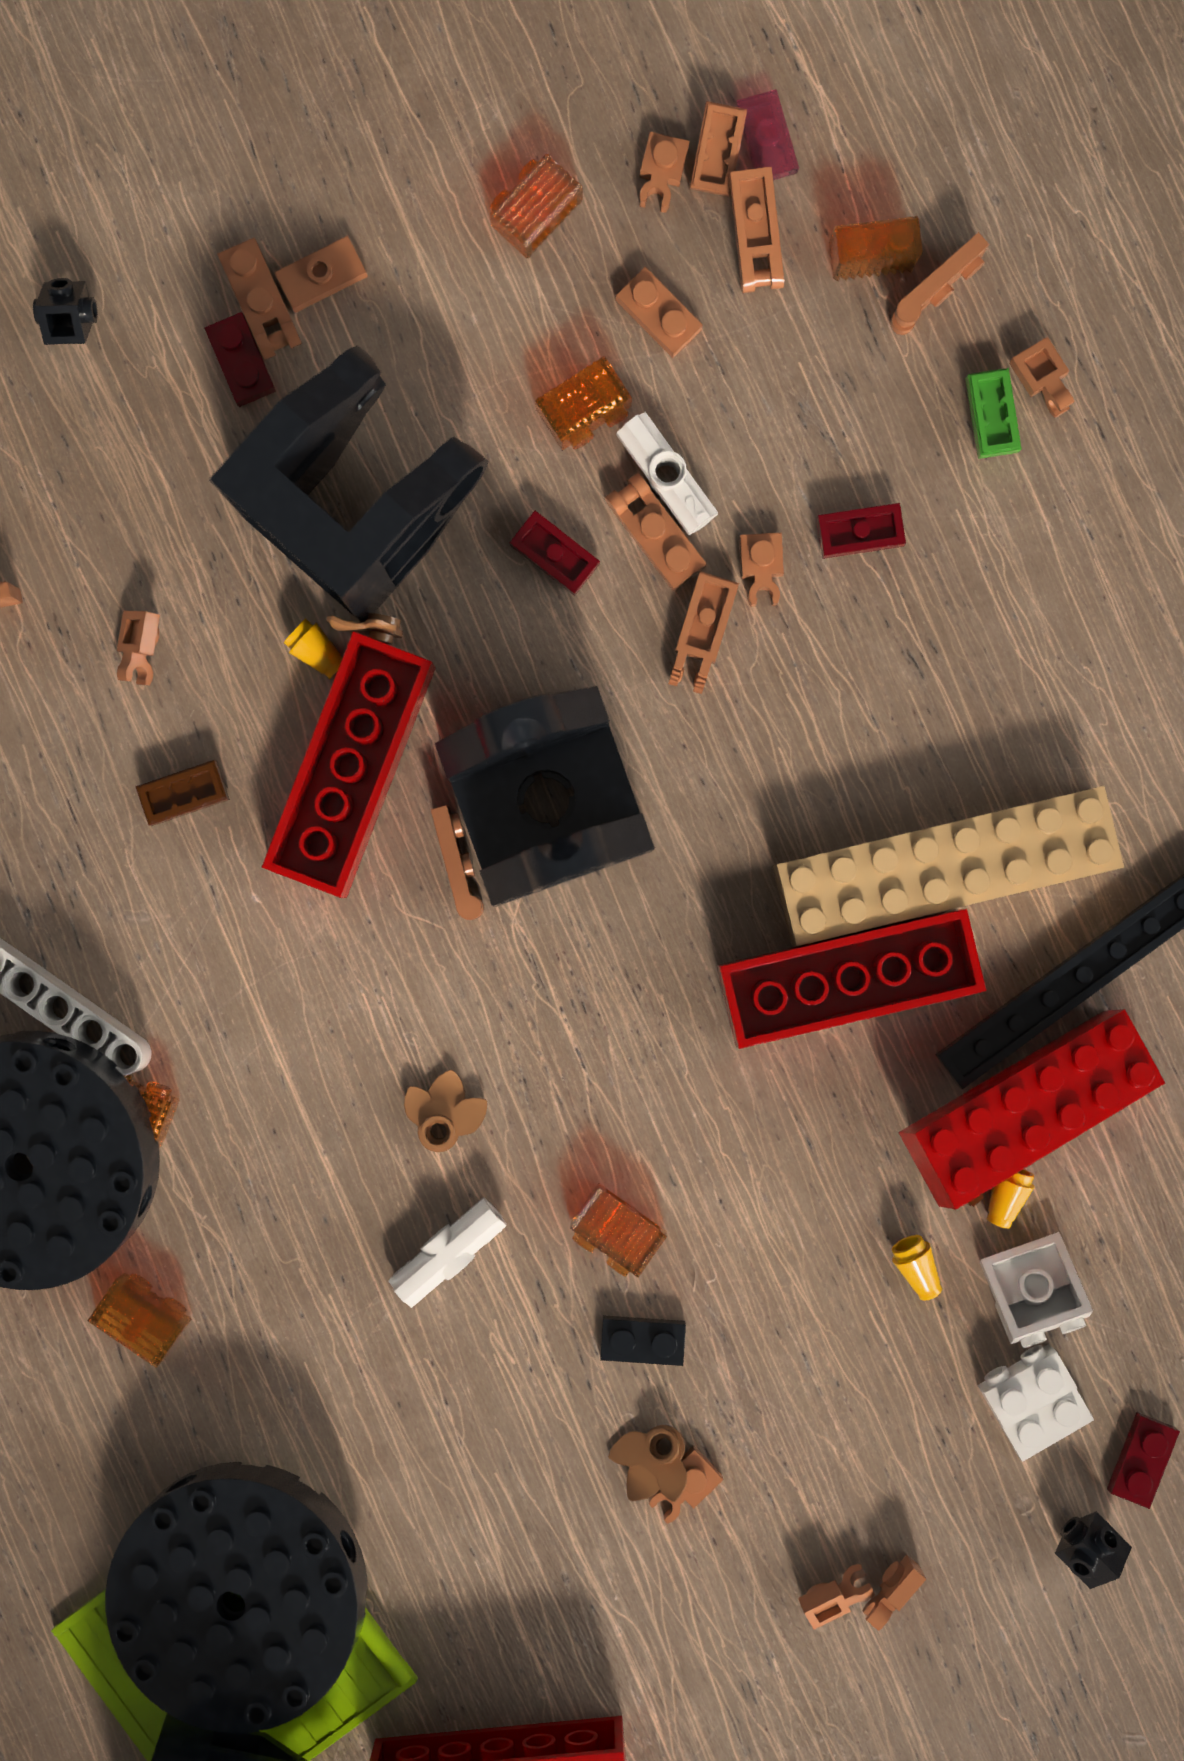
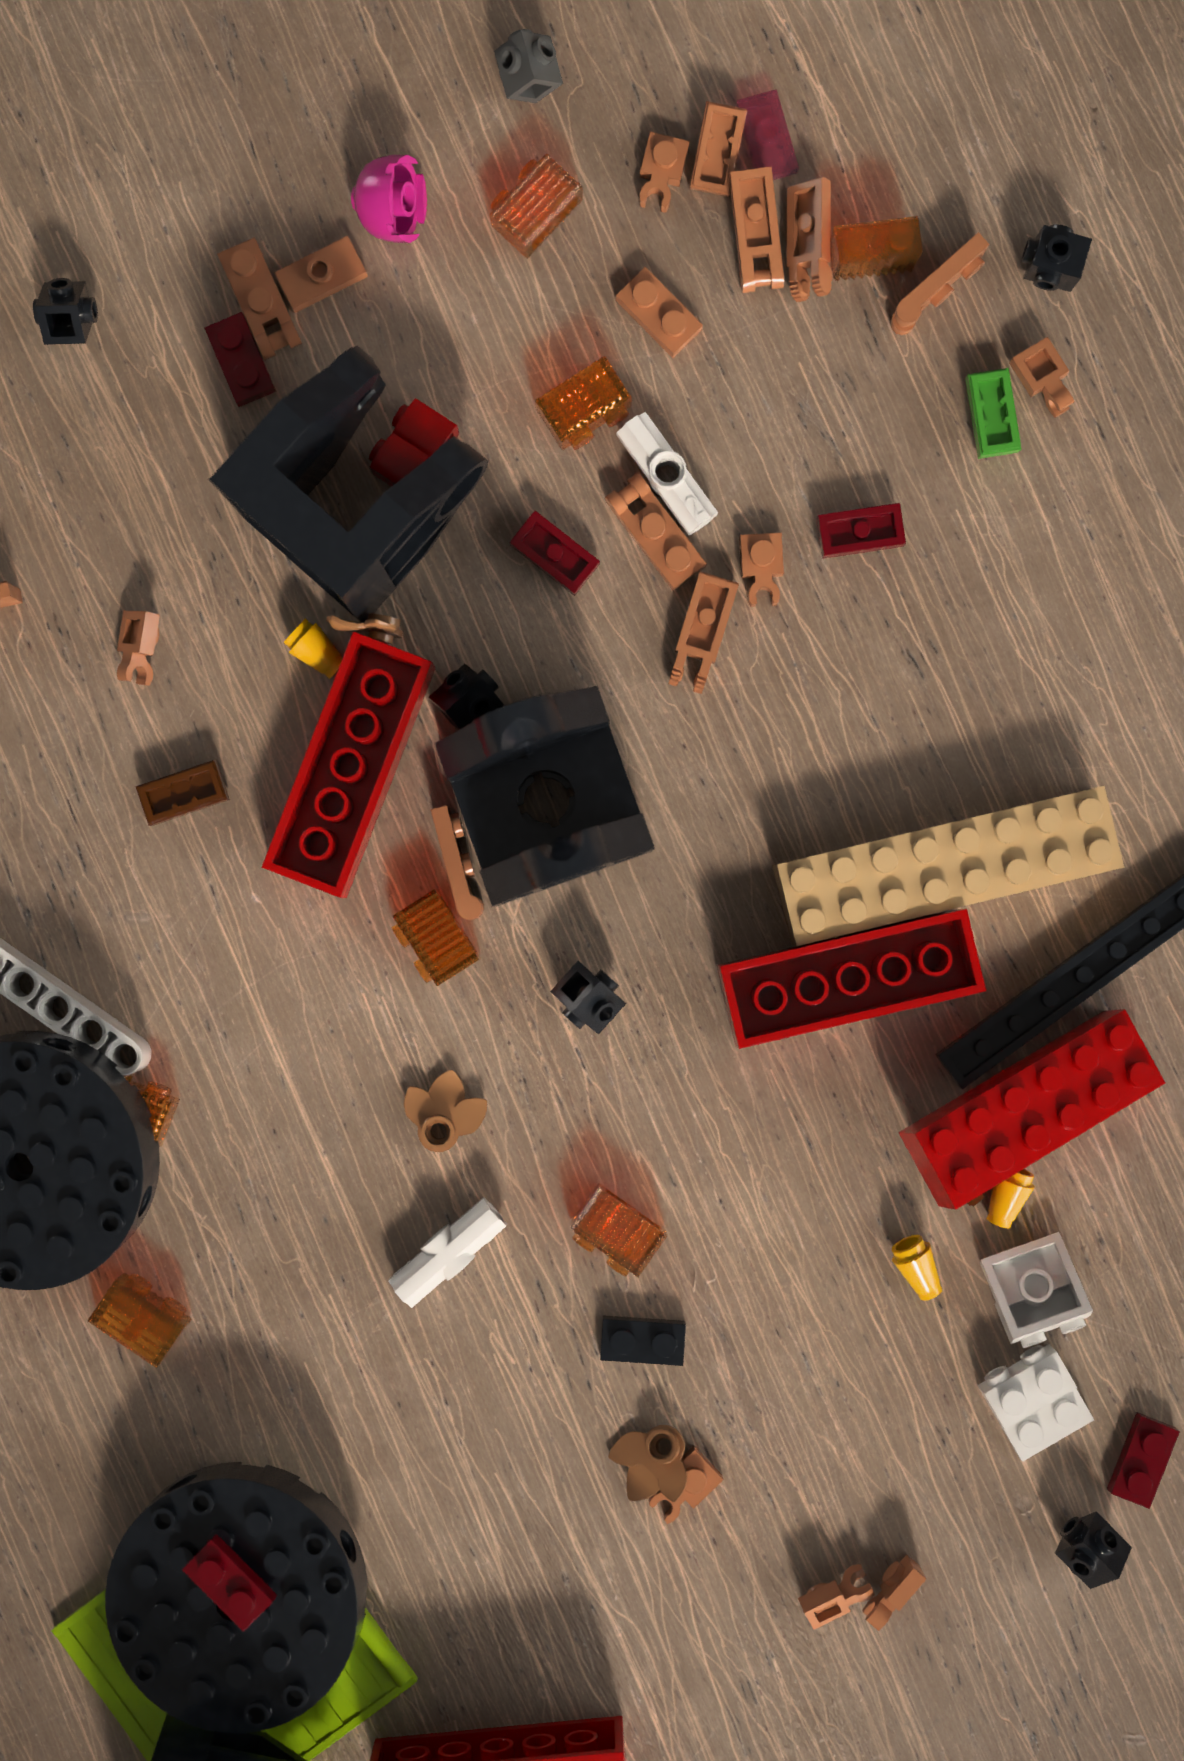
none -> dark red plate [182,1534,277,1632]
none -> dark pink cylinder [351,155,427,243]
none -> red brick [369,398,459,486]
none -> clear orange brick [391,889,481,986]
none -> black brick [429,664,504,730]
none -> dark grey brick [494,29,563,103]
none -> black brick [550,961,626,1034]
none -> nougat hinge [787,176,832,302]
none -> black brick [1021,224,1092,292]

